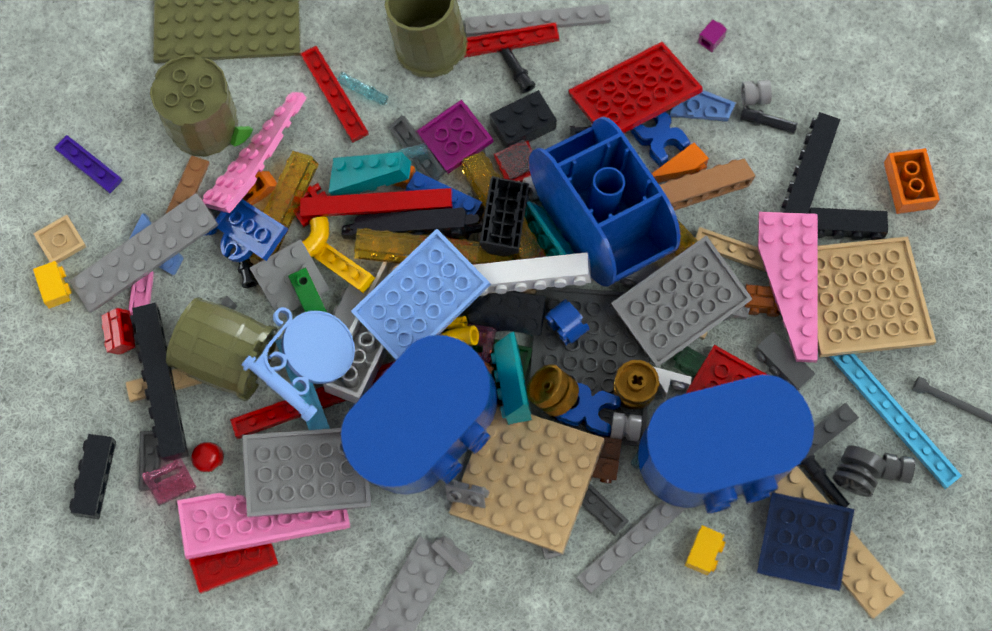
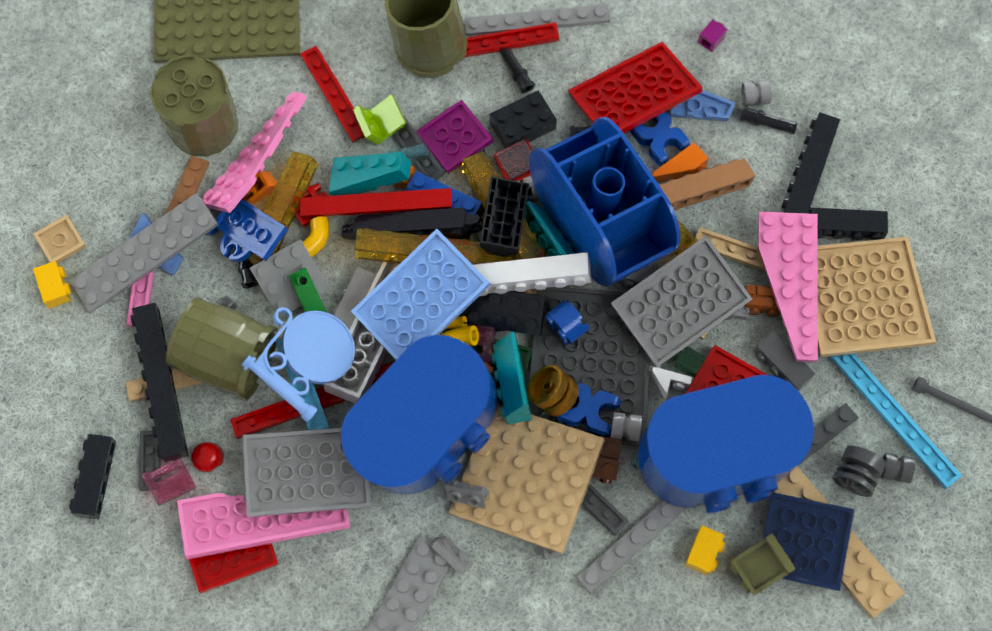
dark purple plate [54,135,123,194] -> none
red brick [101,308,136,355] -> none
bright green tile [230,126,253,146] -> none
yellow plate [314,243,376,293] -> none
clear light blue axle [337,71,388,105] -> none
pearl gold wheel [613,360,659,409] -> none
black pin [800,454,850,507] -> none
orange brick [884,148,940,214] -> none
none -> lime bracket [353,95,406,145]
none -> olive panel [729,534,796,596]

